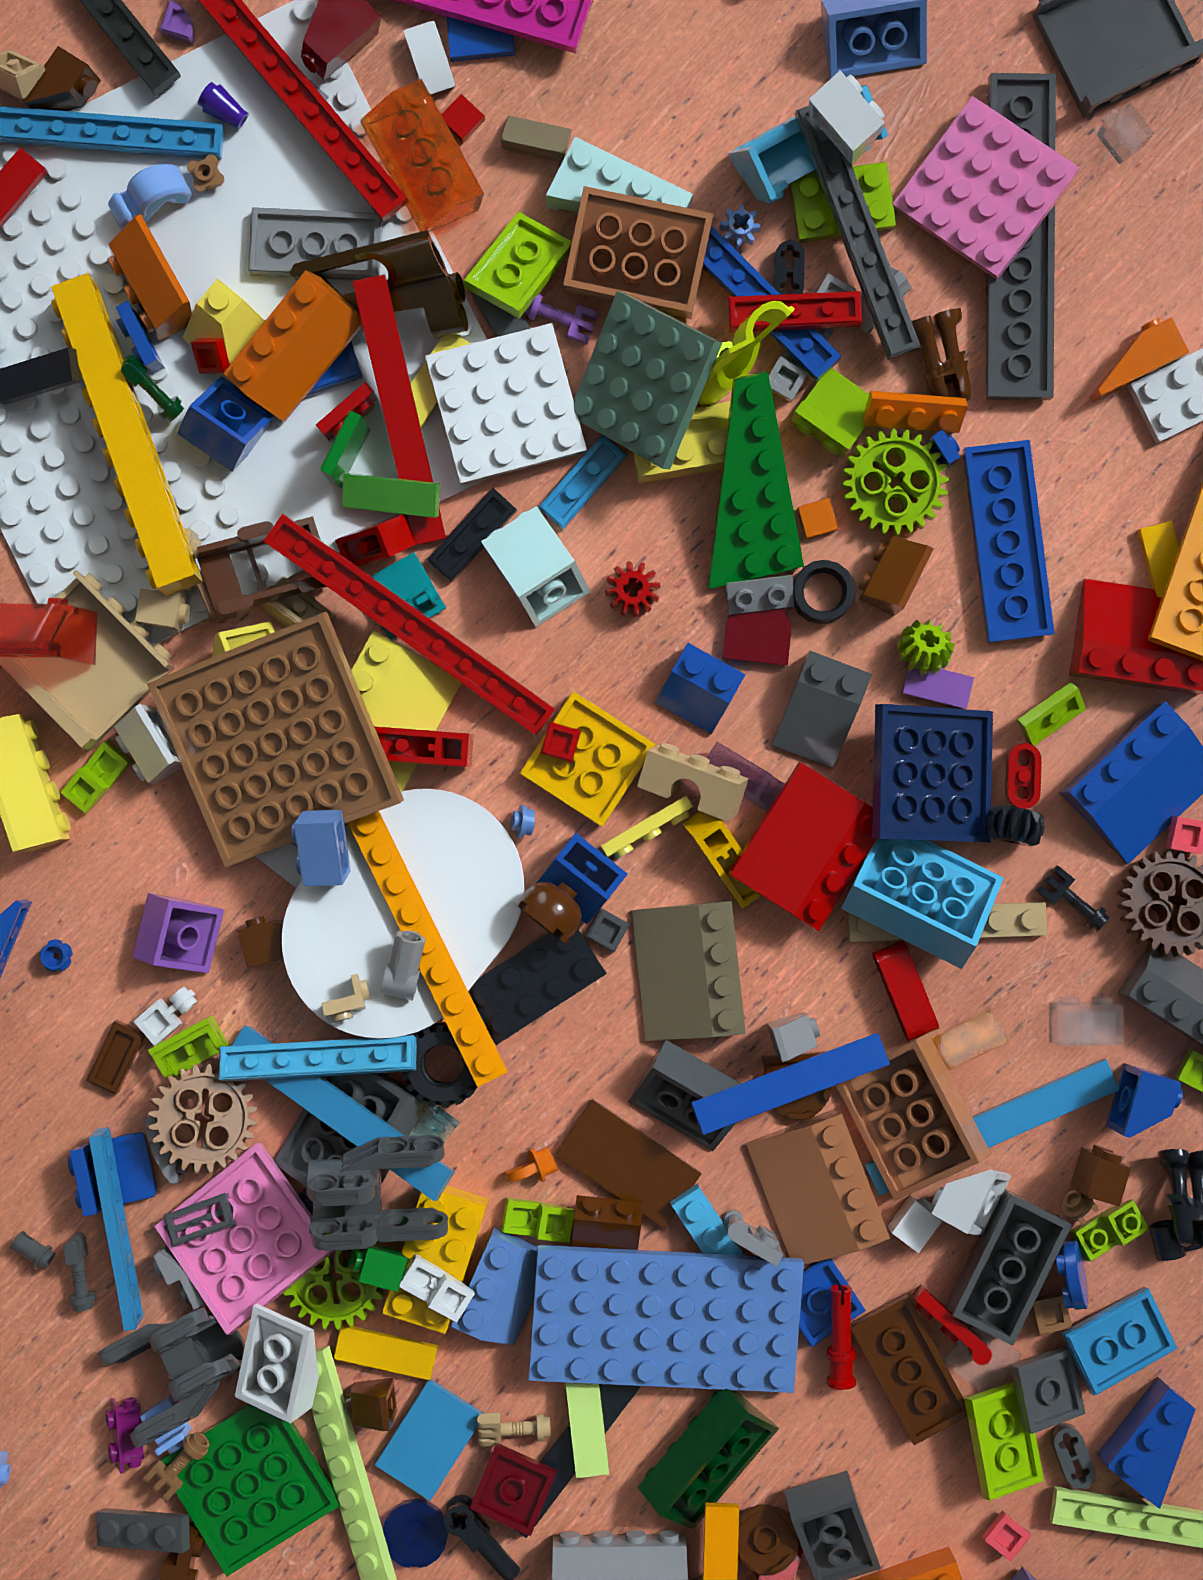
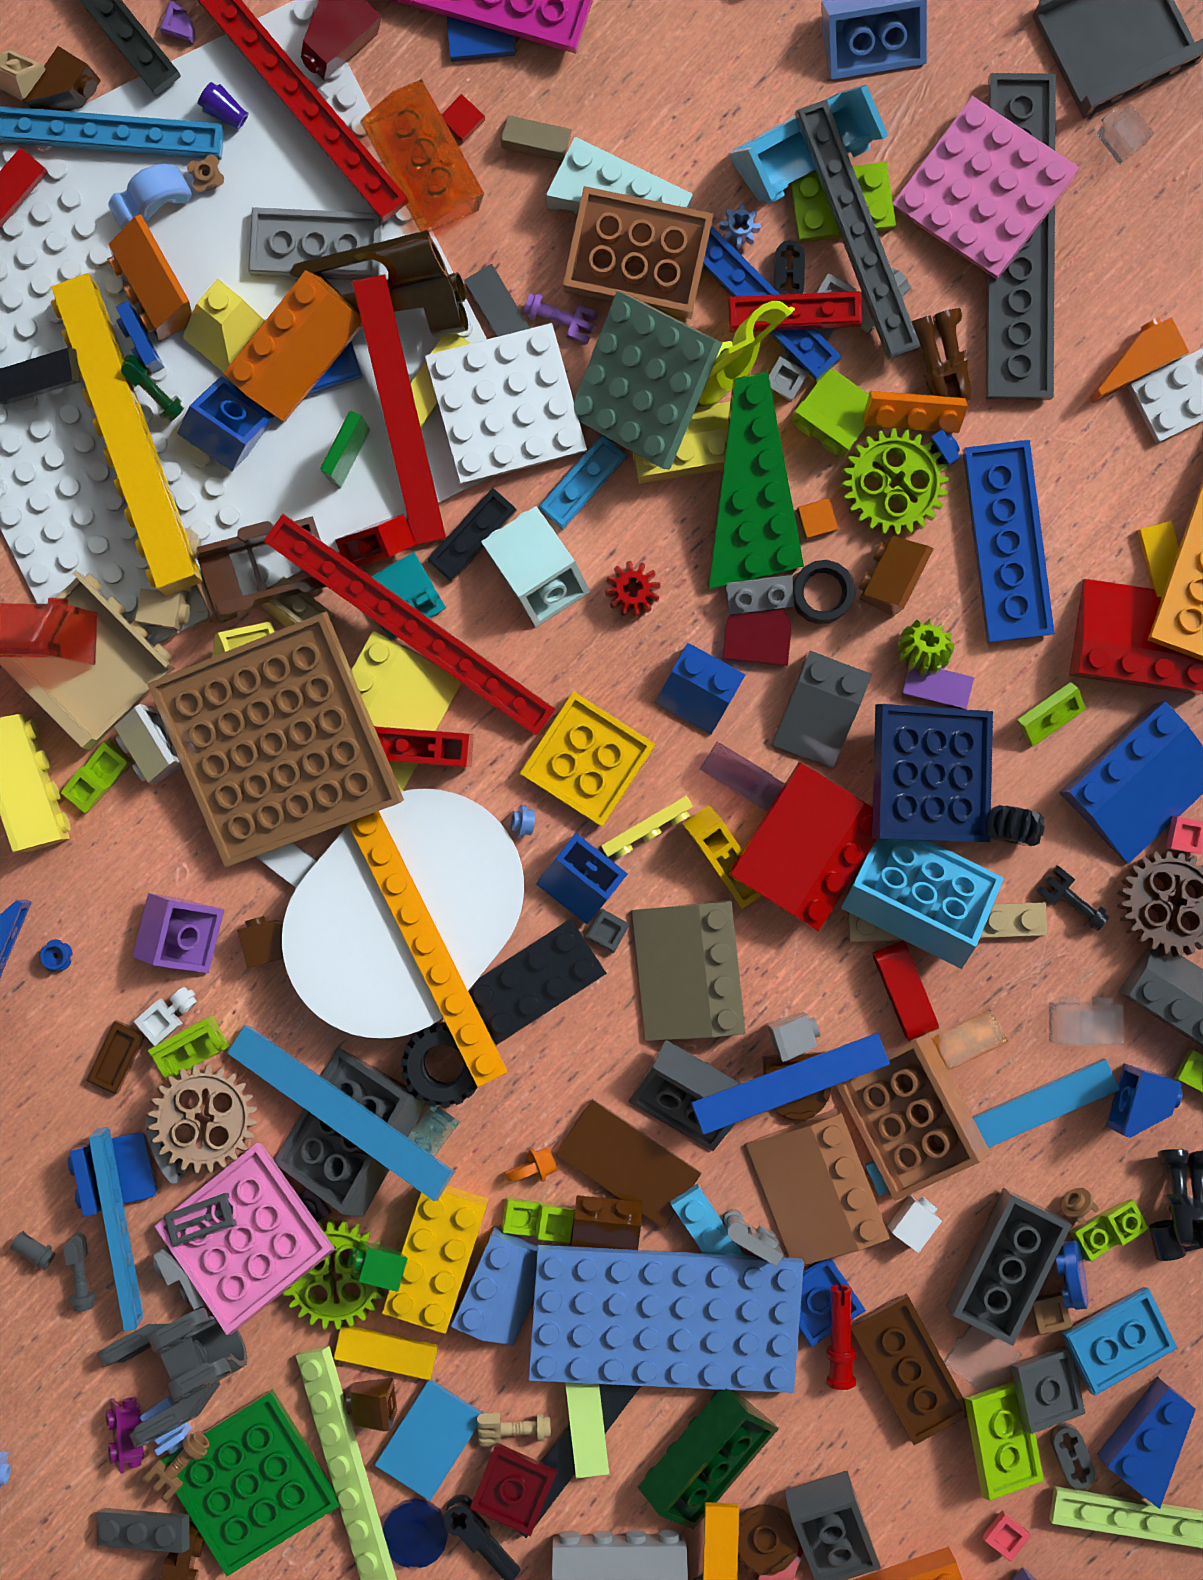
red tile [190,338,230,374] -> none
medium azure tile [219,1035,417,1082] -> none
white slope [235,1304,319,1424] -> none
medium blue brick [291,810,351,886] -> none
dark grey piece [306,1135,448,1251] -> none
red plate [316,382,378,441] -> none
tan bracket [321,974,370,1022] -> none
bright green tile [342,473,440,518] -> none
light grey piece [380,930,426,1001] -> none
white slope [400,1253,475,1323] -> none
white slope [403,20,456,96] -> none
lime plate [464,212,572,319] -> none
reddish brown cylinder [515,882,582,945] -> none
red tile [540,721,581,763] -> none
tan arch [637,743,749,822] -> none
white slope [809,70,885,165] -> none
red plate [913,1285,992,1365] -> none
white slope [932,1169,1012,1235] -> none
red plate [1005,743,1042,809] -> none
reddish brown brick [1071,1145,1131,1207] -> none

